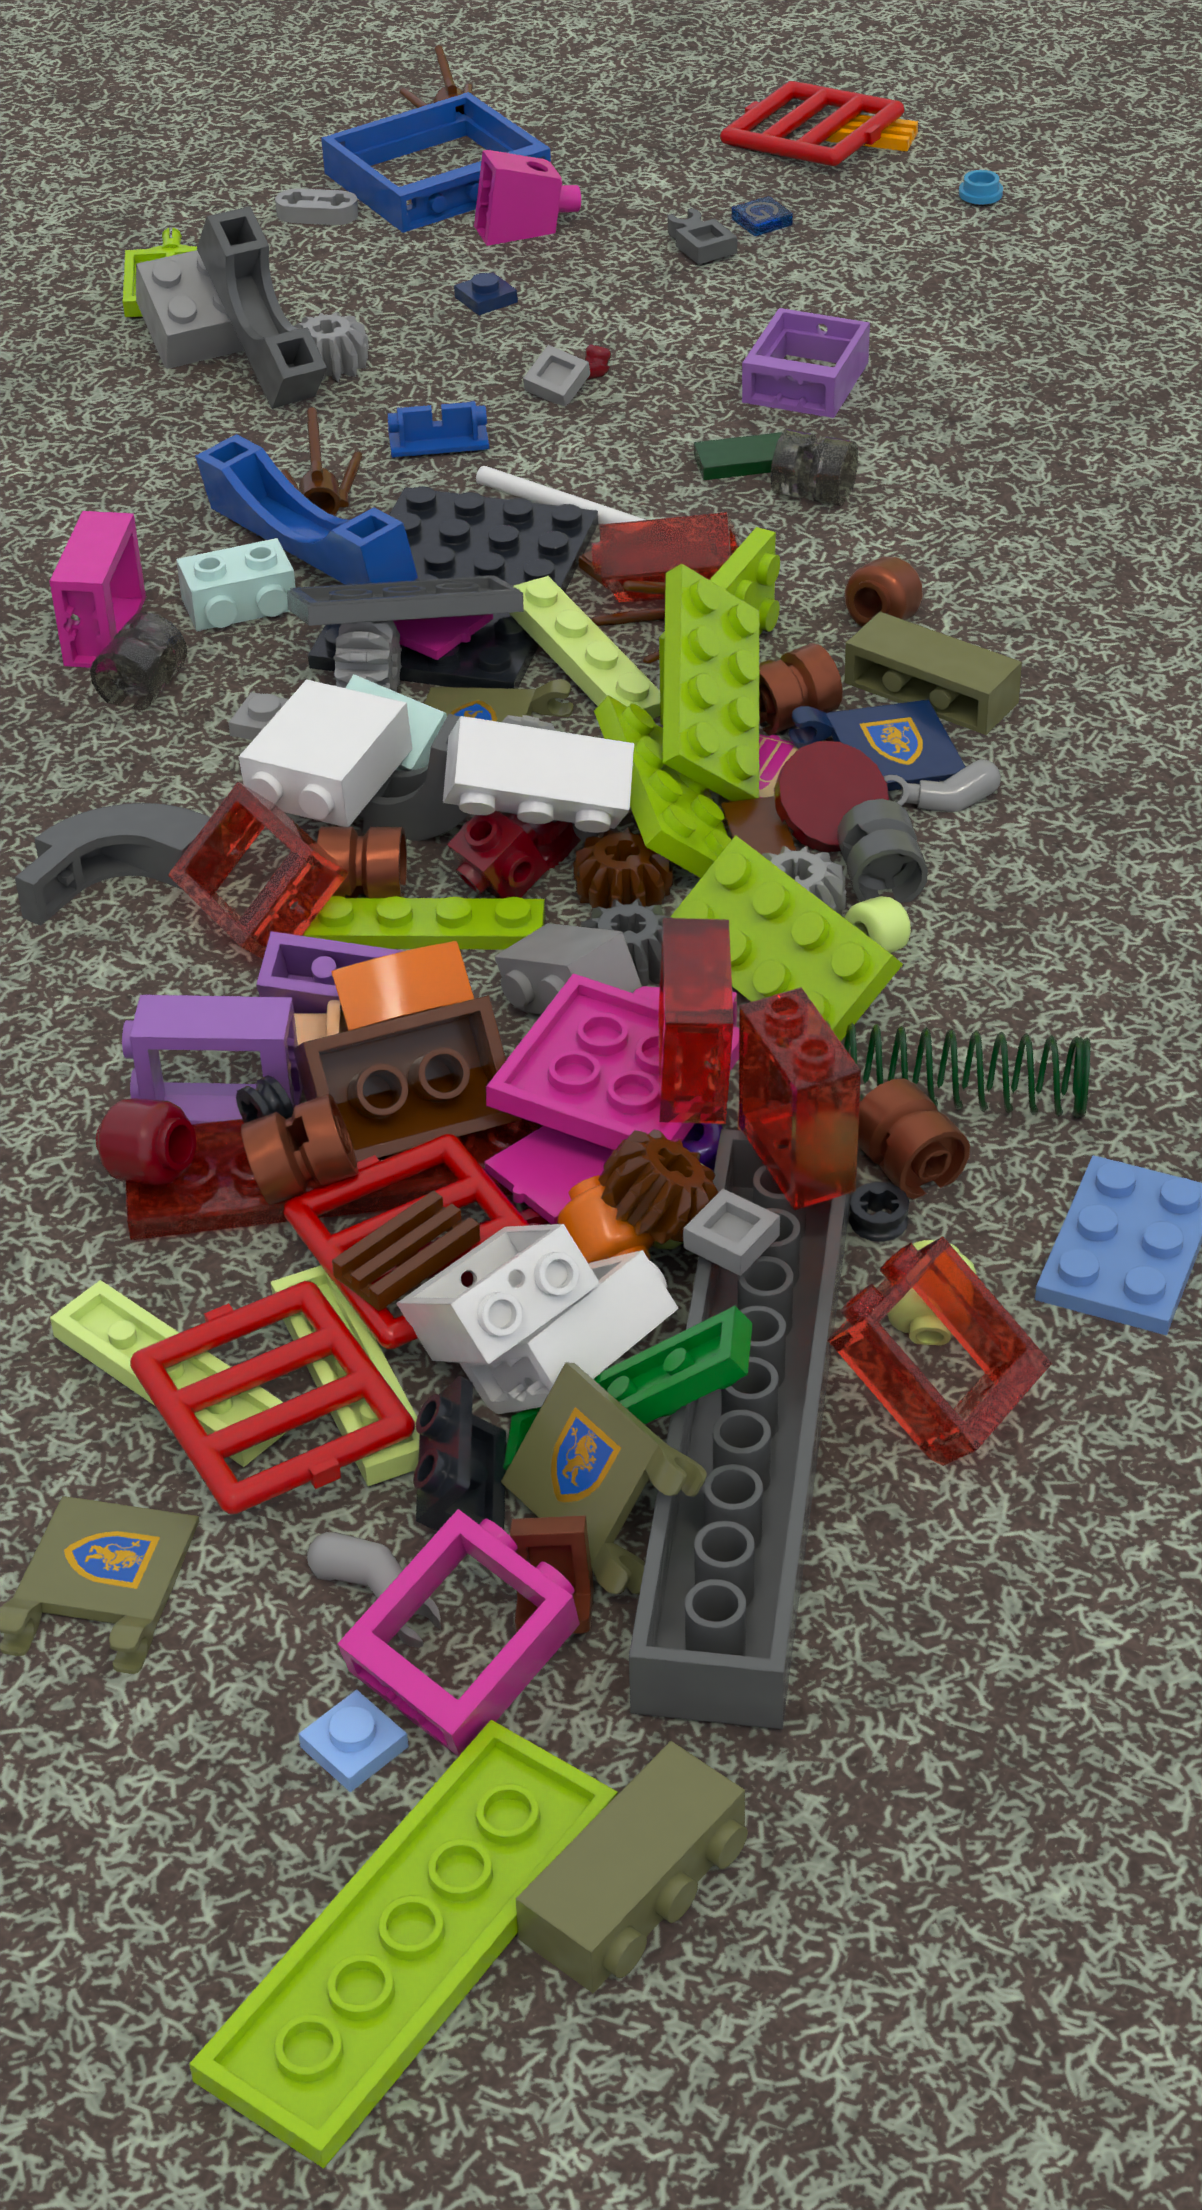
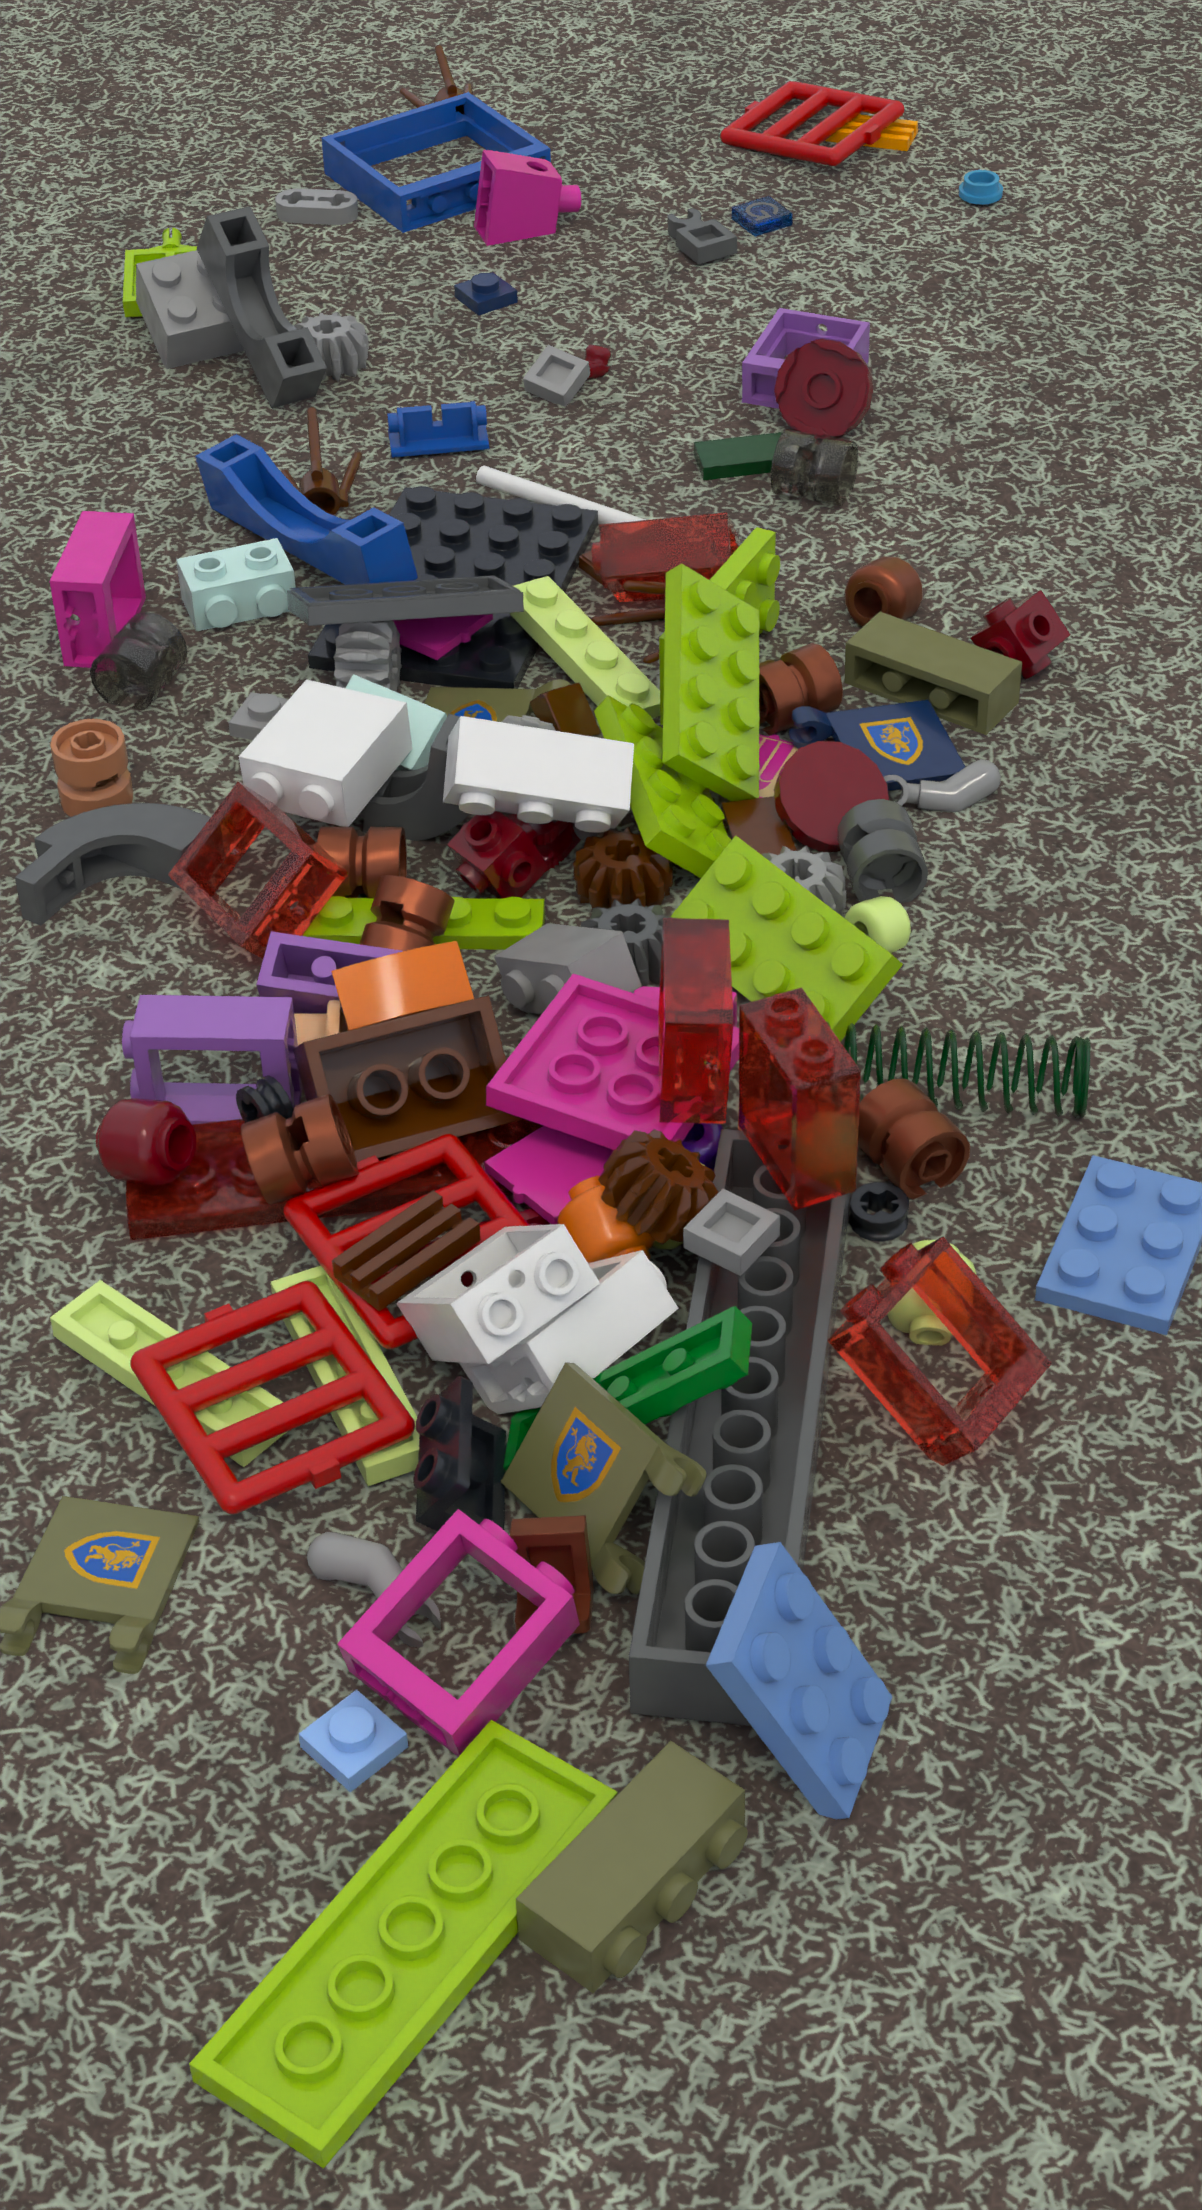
none -> nougat wheel [50,719,133,817]
none -> copper wheel [359,875,455,951]
none -> reddish brown slope [530,682,601,737]
none -> medium blue plate [706,1542,892,1819]
none -> dark red tile [774,339,874,439]
none -> dark red brick [970,590,1071,680]

